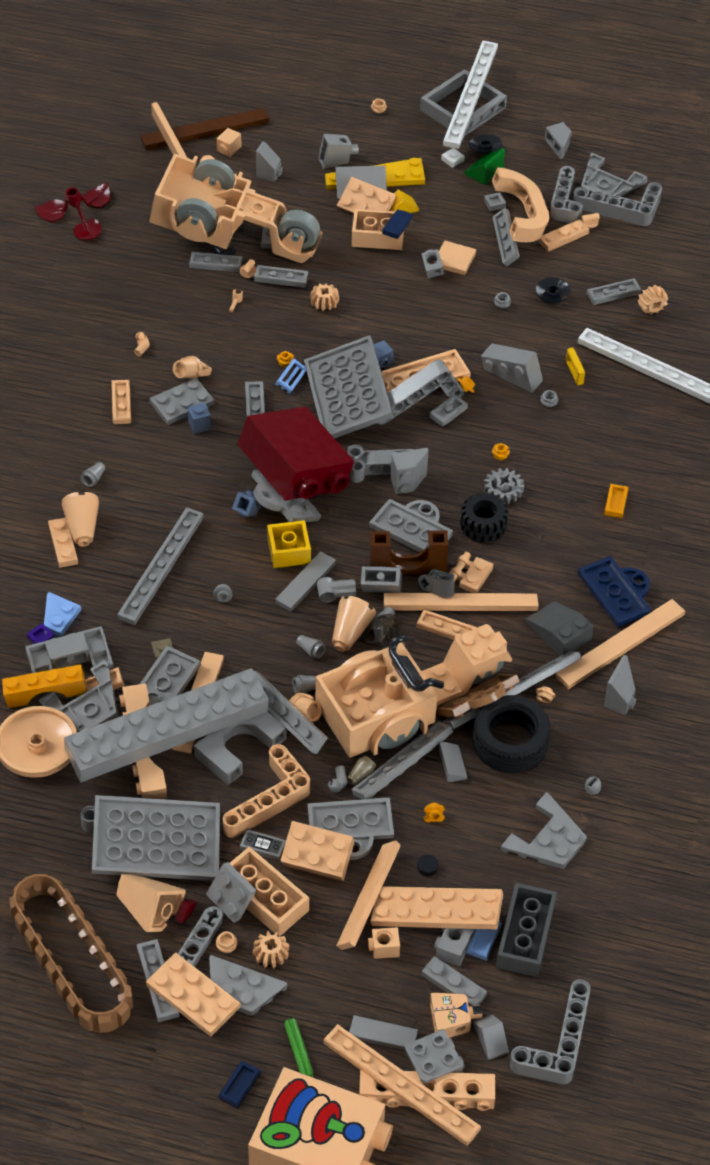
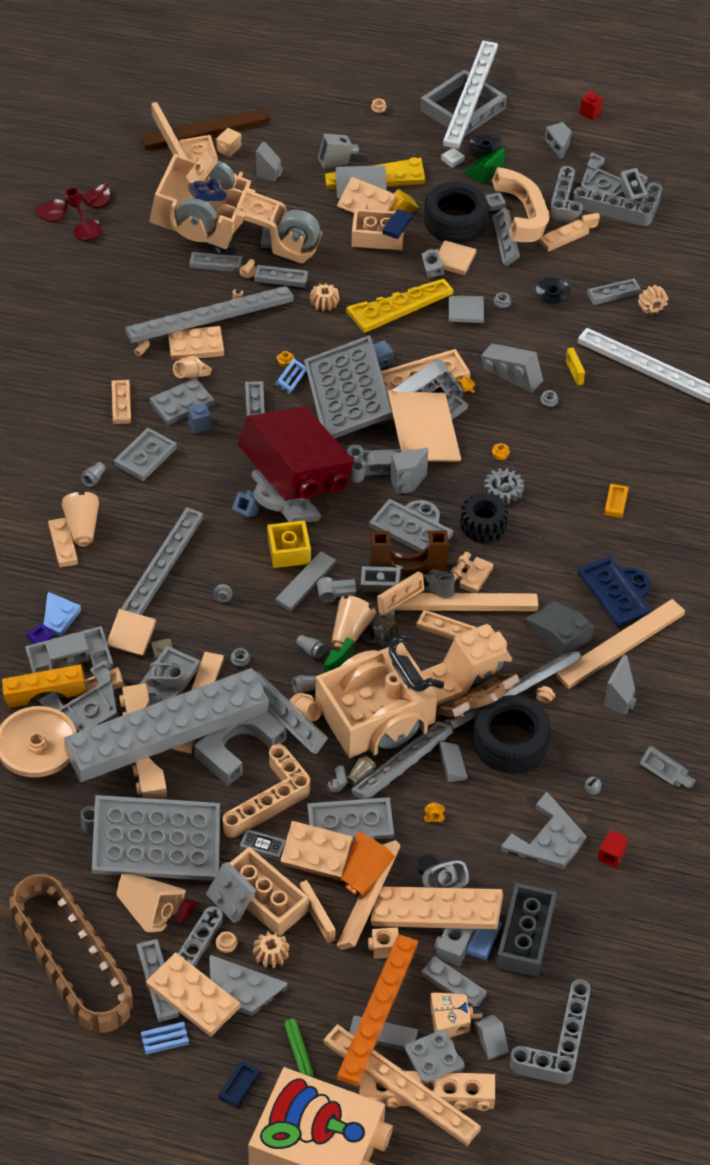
none -> light nougat tile [107,609,157,657]
none -> light grey plate [114,428,177,481]
none -> light grey plate [125,286,294,343]
none -> light blue tile [141,1022,189,1055]
none -> light grey piece [146,662,187,689]
none -> light nougat plate [168,326,224,361]
none -> light nougat tile [179,135,218,161]
none -> light nougat plate [186,150,218,183]
none -> dark blue plate [188,179,227,202]
none -> light grey plate [231,648,250,667]
none -> light nougat tile [300,880,336,943]
none -> green slope [324,637,354,673]
none -> orange plate [337,934,418,1087]
none -> orange slope [341,831,395,897]
none -> yellow wing [346,279,453,333]
none -> light nougat tile [377,572,424,615]
none -> light nougat container [387,389,461,462]
none -> light grey piece [422,860,469,888]
none -> black tyre [424,181,488,243]
none -> light grey slope [448,295,484,323]
none -> red brick [579,91,603,120]
none -> red brick [598,831,629,869]
none -> light grey slope [620,168,648,200]
none -> light grey hinge [640,746,696,788]

